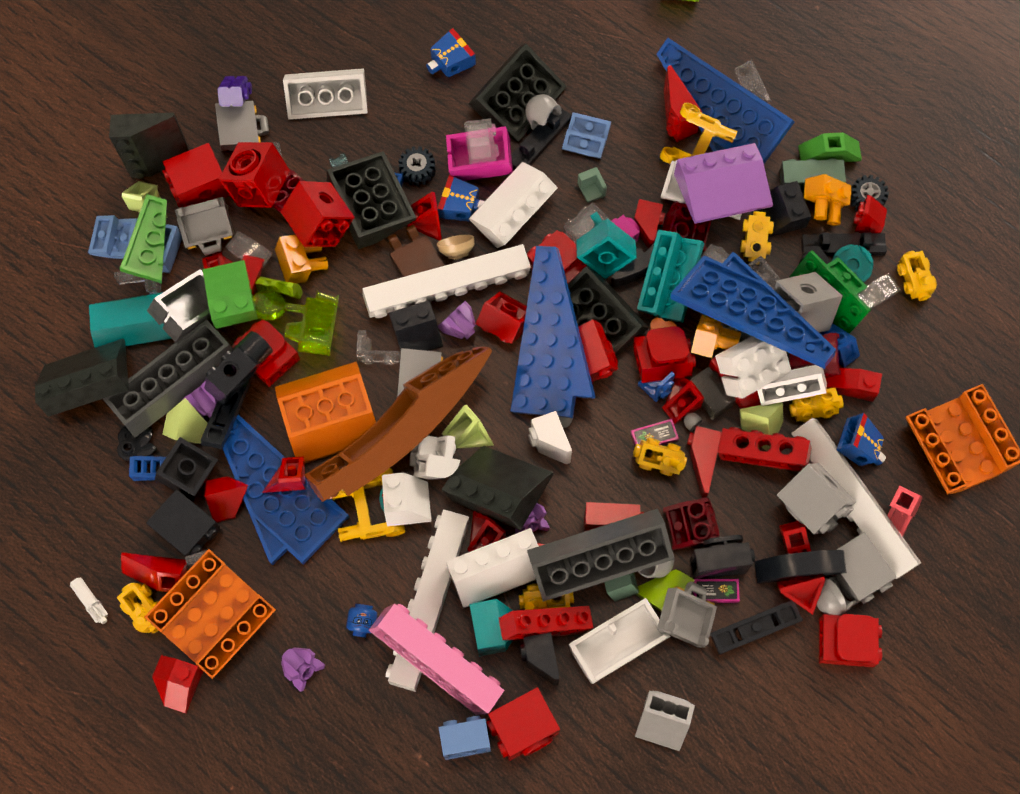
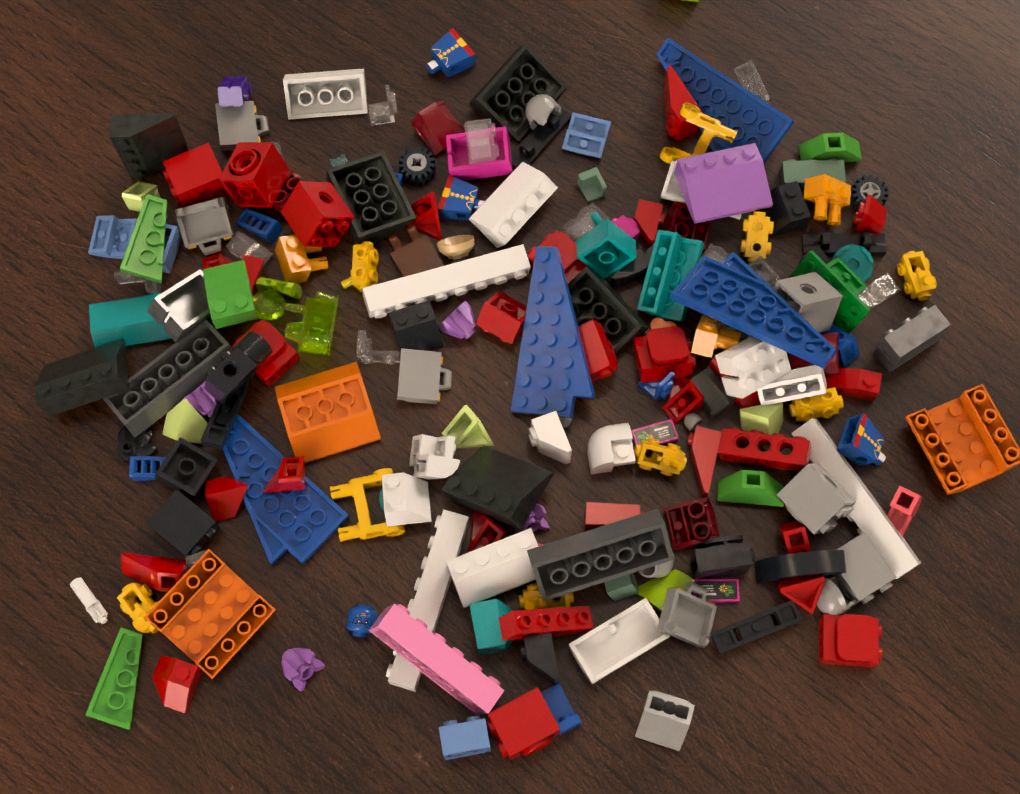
dark orange slope [304,347,492,502] -> none
none -> bright green wing [86,627,143,730]
none -> blue slope [235,207,283,244]
none -> yellow brick [341,241,379,292]
none -> clear bracket [368,85,398,126]
none -> dark red slope [411,101,466,158]
none -> blue bracket [541,684,581,735]
none -> white brick [587,423,635,474]
none -> bright green slope [717,470,784,507]
none -> flat silver piece [874,305,951,373]

